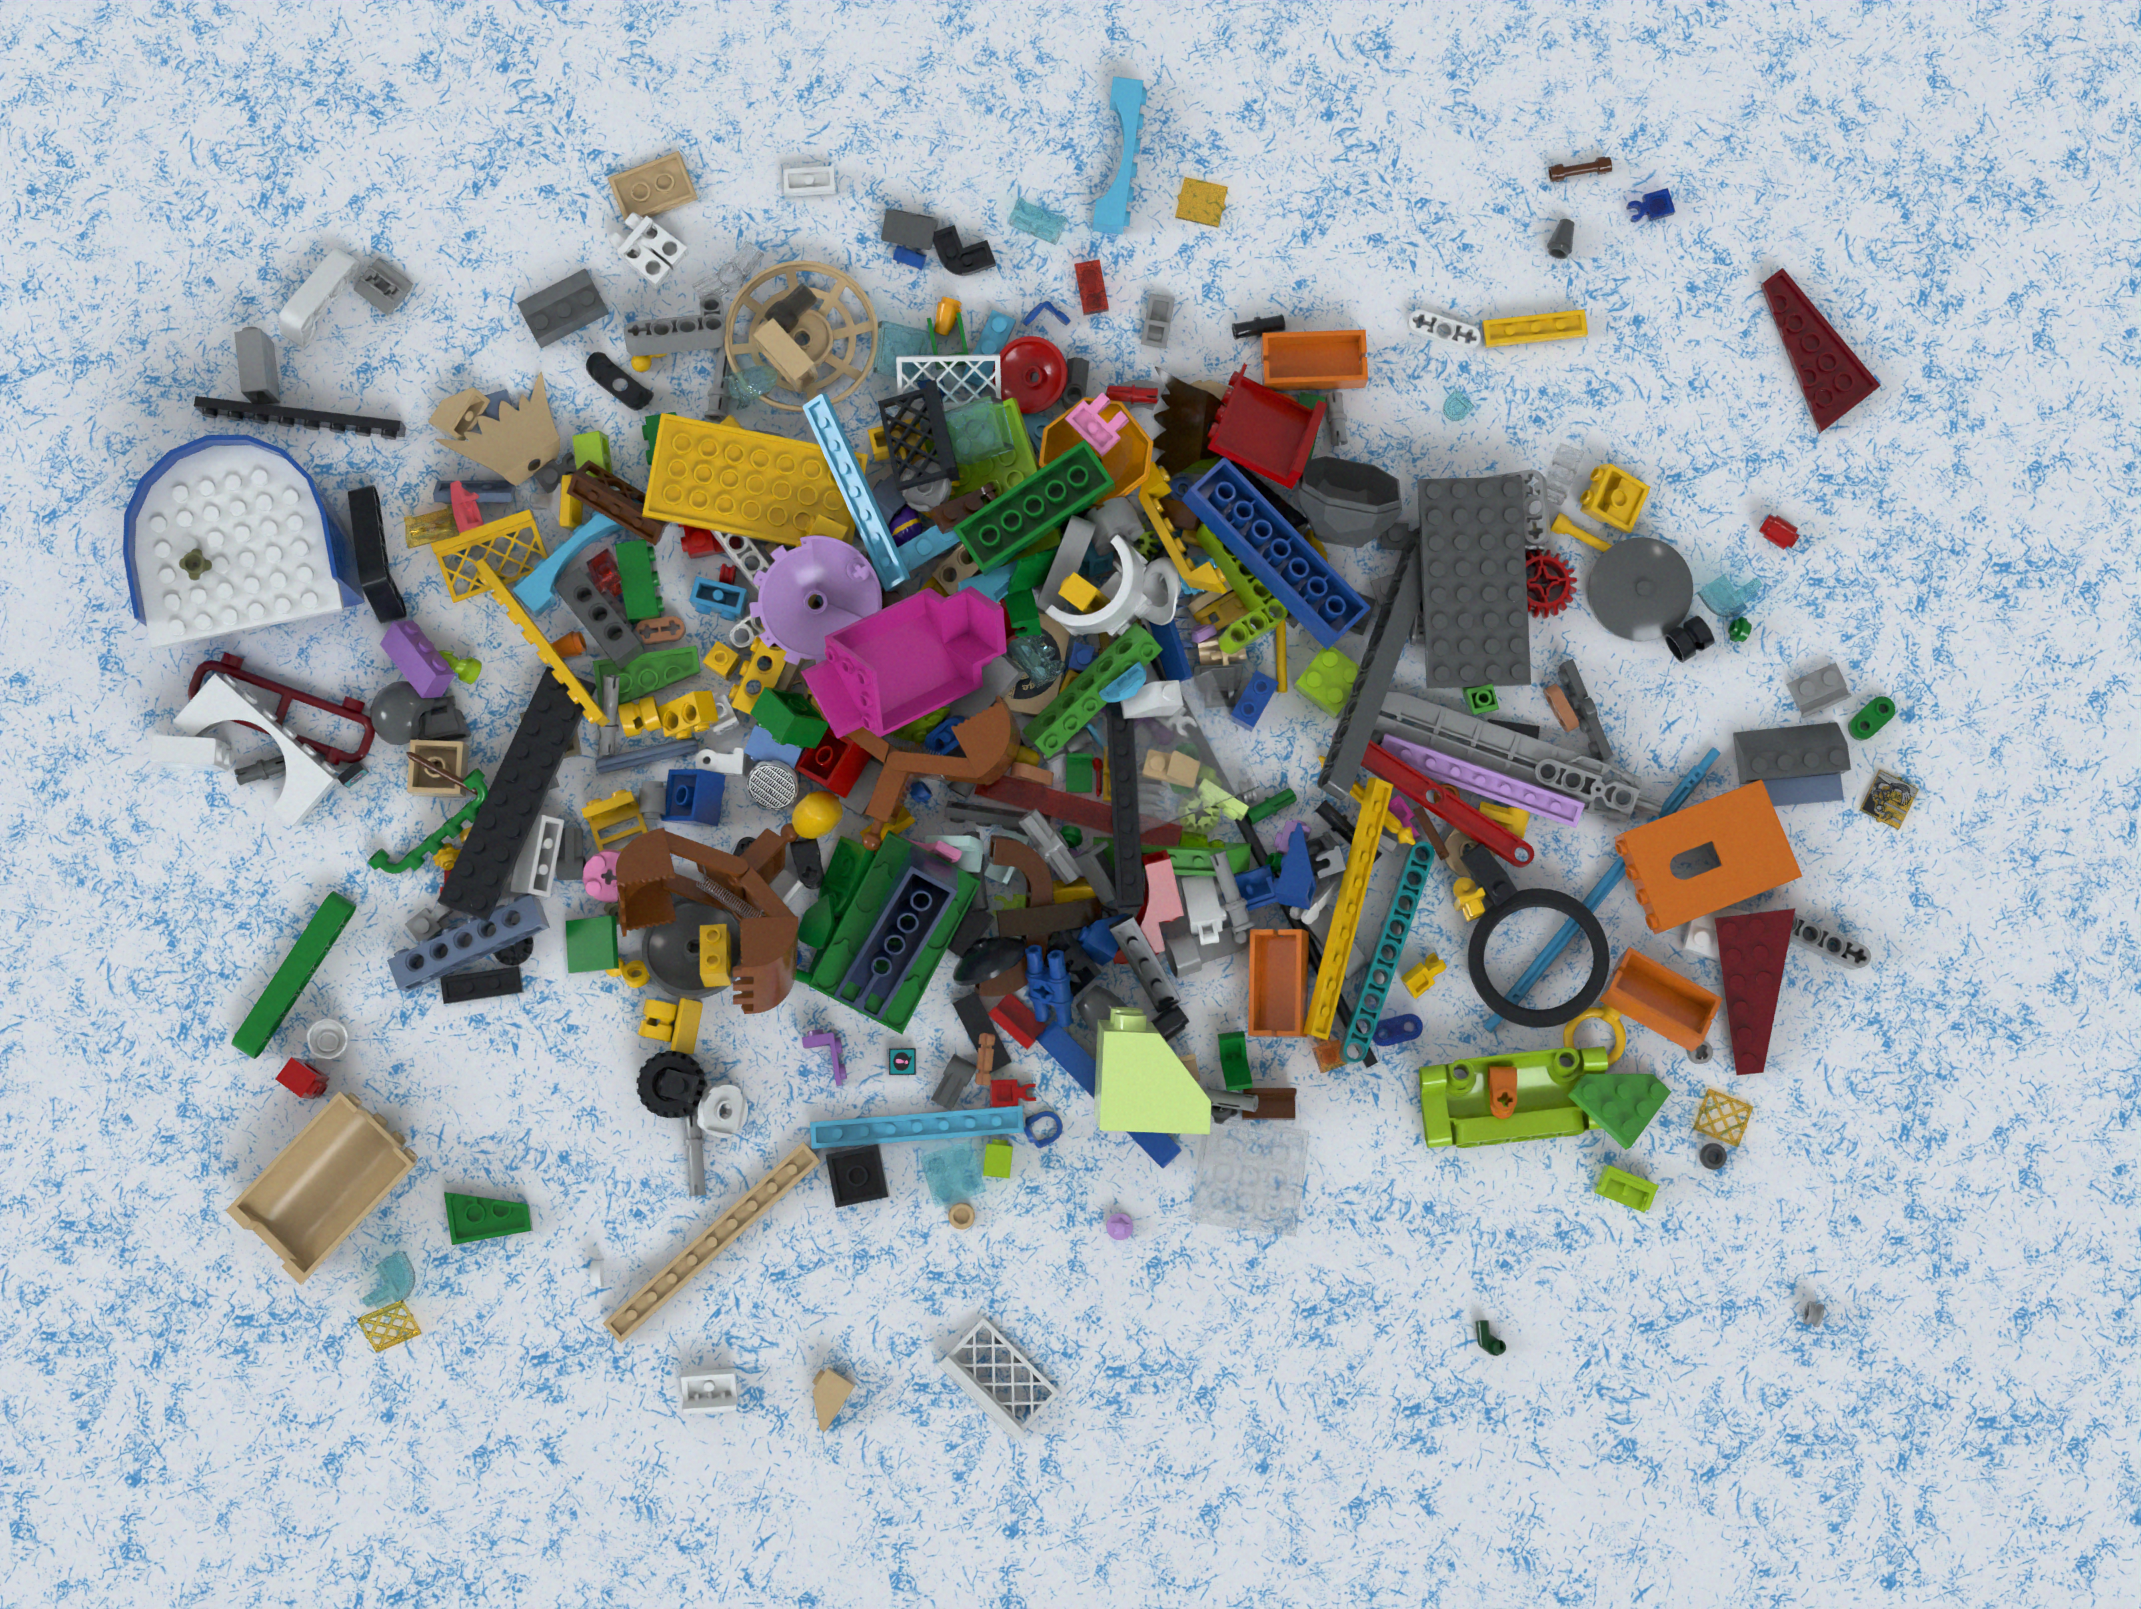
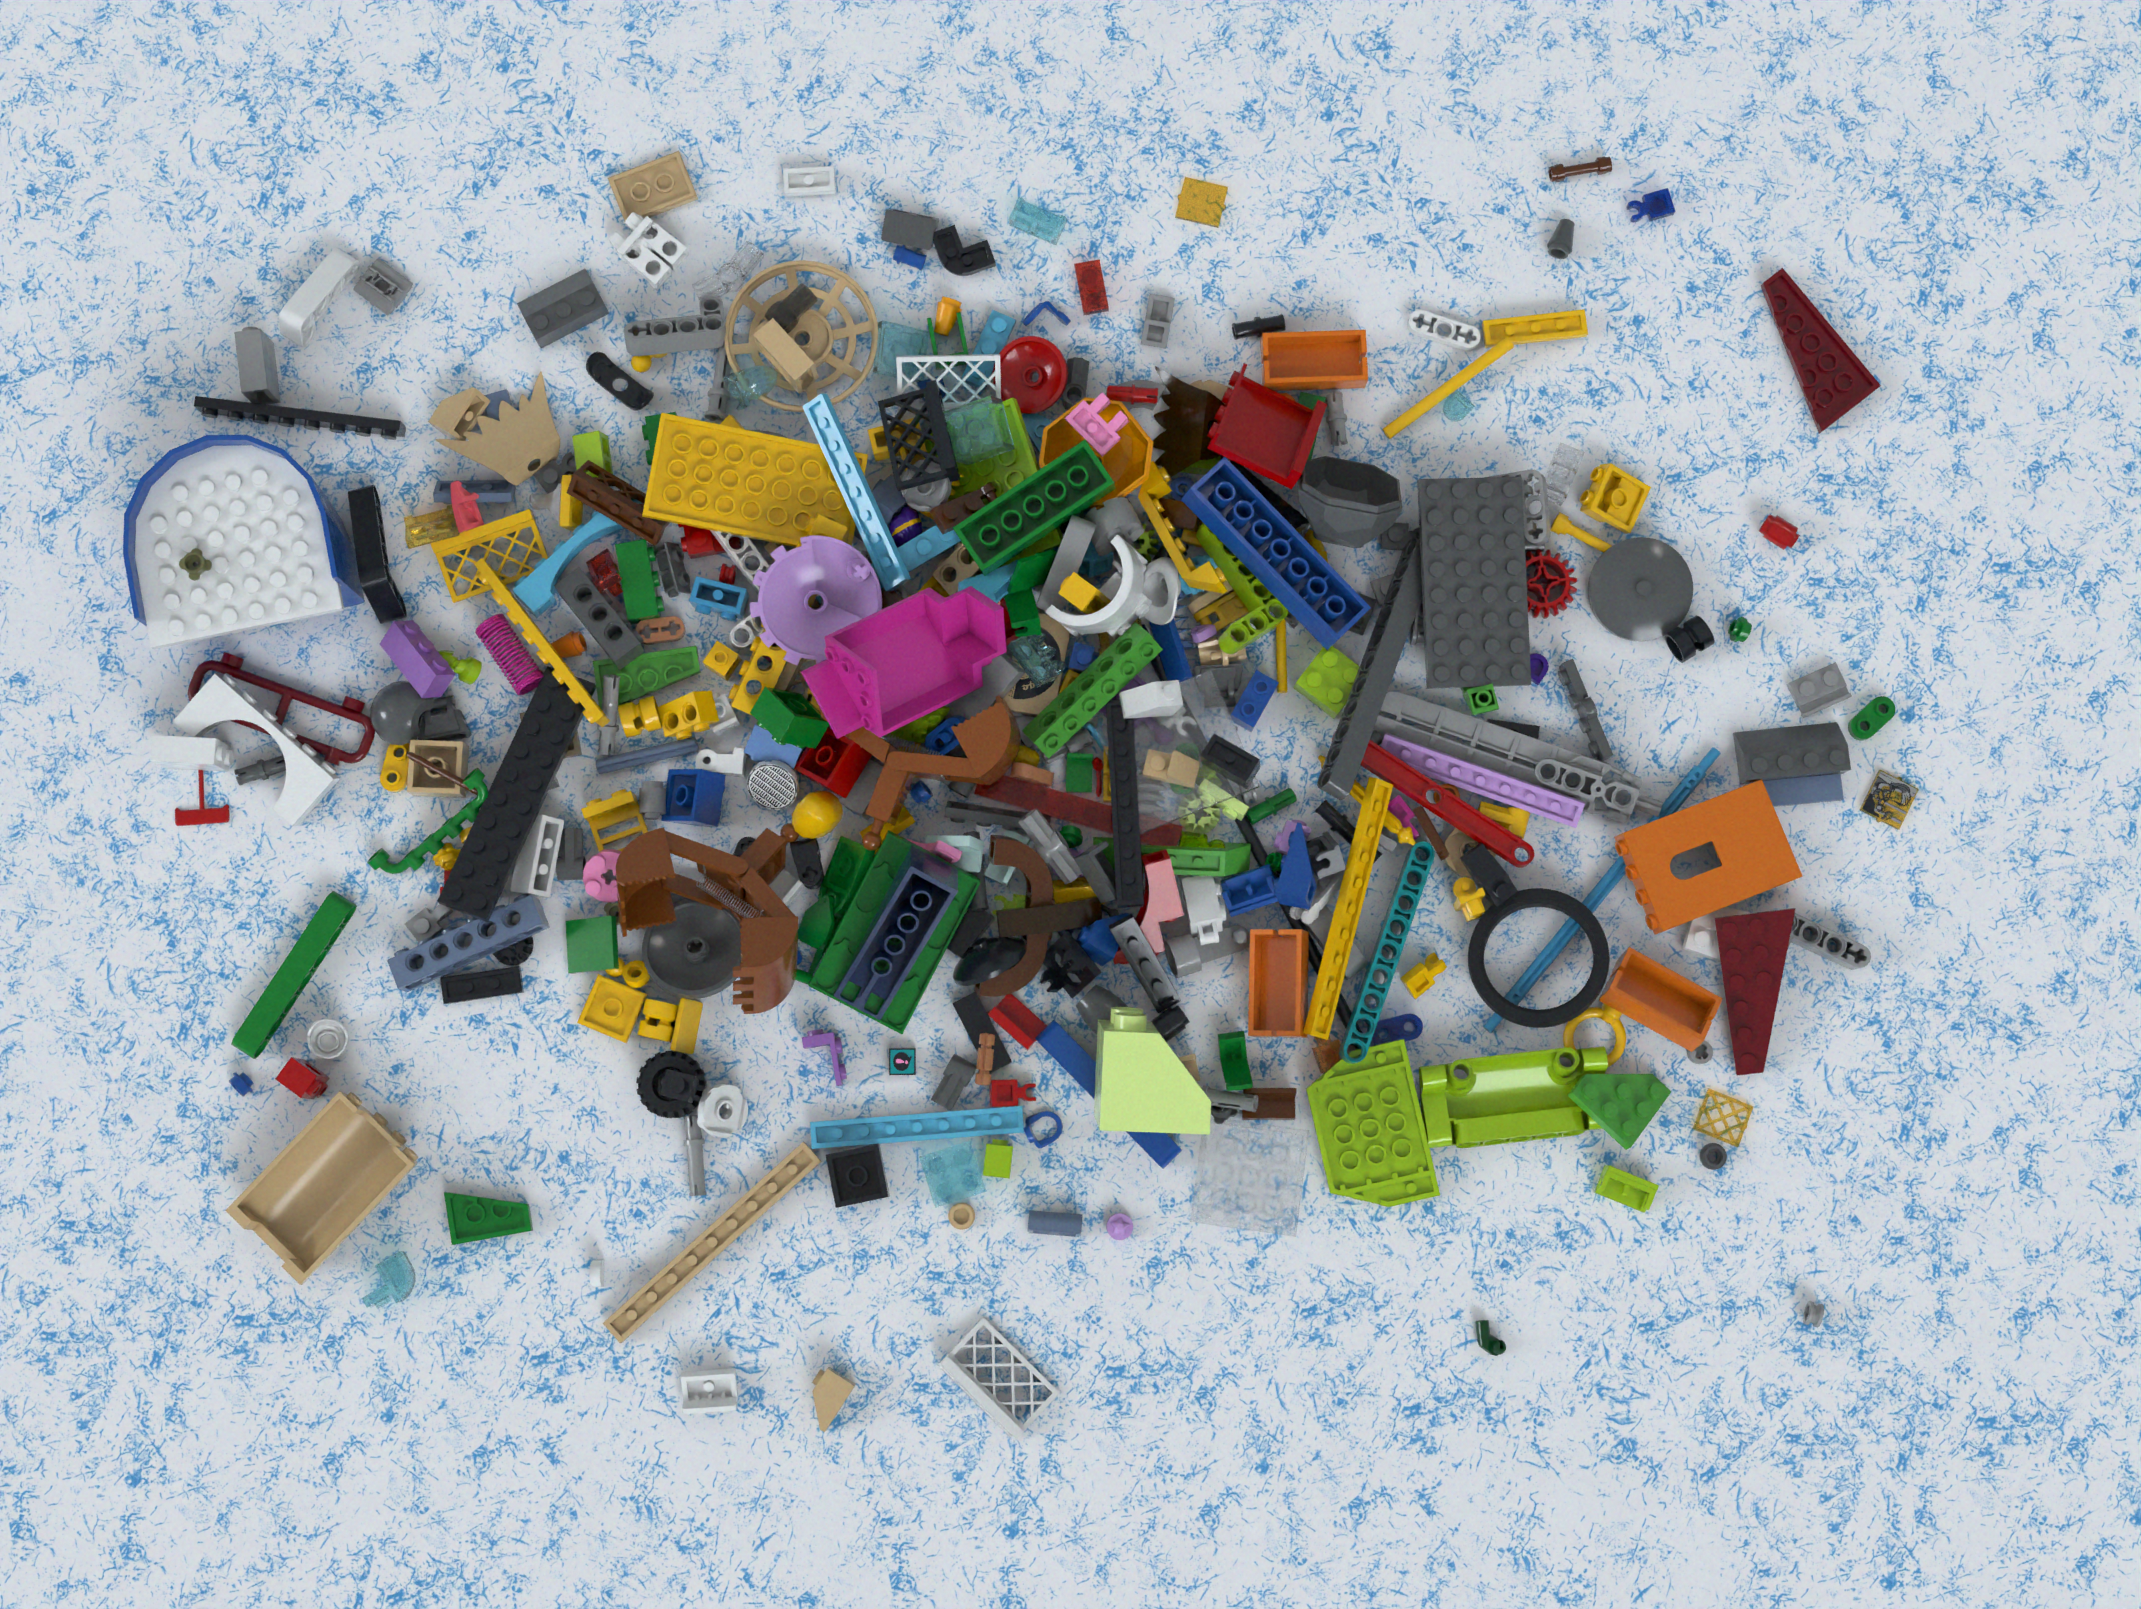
black tile [338,761,369,788] -> none
clear yellow window [357,1299,421,1353] -> none
yellow brick [700,924,731,987] -> none
blue pin [1025,945,1074,1027] -> none
medium azure arch [1093,76,1148,235] -> none
medium azure plate [1098,661,1147,702] -> none
light grey pin [1209,851,1255,933] -> none
orange piece [1487,1066,1517,1119] -> none
nougat beam [1543,684,1579,733] -> none
clear light blue brick [1697,574,1763,617] -> none
none -> red piece [175,770,230,826]
none -> blue plate [229,1072,254,1096]
none -> yellow plate [380,743,410,793]
none -> dark pink piece [475,614,544,695]
none -> yellow plate [577,974,648,1043]
none -> dark grey hinge [655,542,691,598]
none -> sand blue brick [1028,1210,1083,1237]
none -> black panel [1200,734,1260,789]
none -> lime plate [1306,1039,1440,1207]
none -> yellow piece [1382,337,1514,439]
none -> dark purple tile [1530,653,1549,685]

